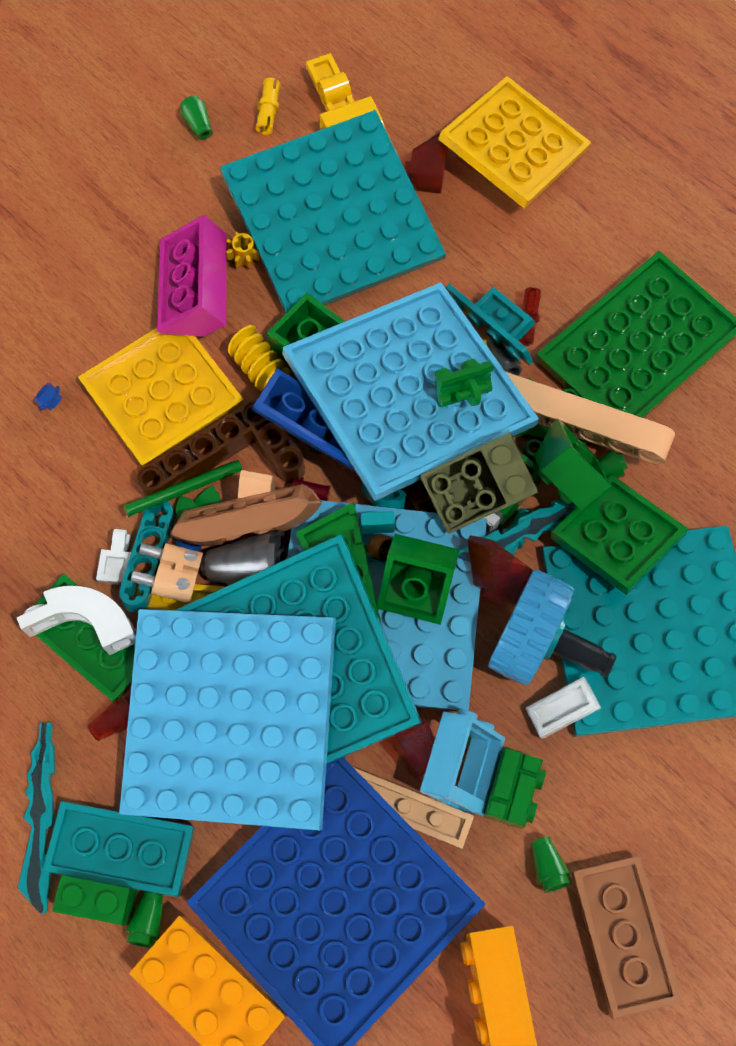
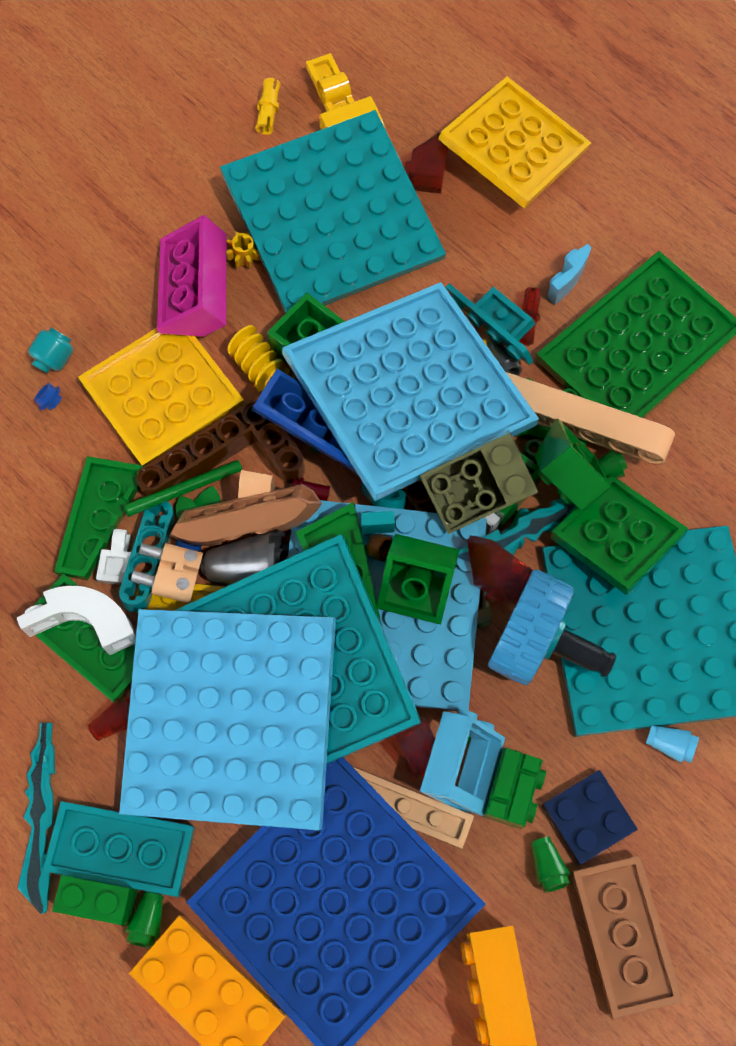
green cone [180,96,213,140] -> none
green hips [435,359,493,407] -> none
white tile [526,677,601,739] -> none
none -> teal head [28,327,74,374]
none -> green wing [54,456,144,581]
none -> olive hand [476,584,492,629]
none -> dark blue plate [542,770,638,866]
none -> medium azure slope [547,244,591,305]
none -> medium azure cone [646,725,699,763]

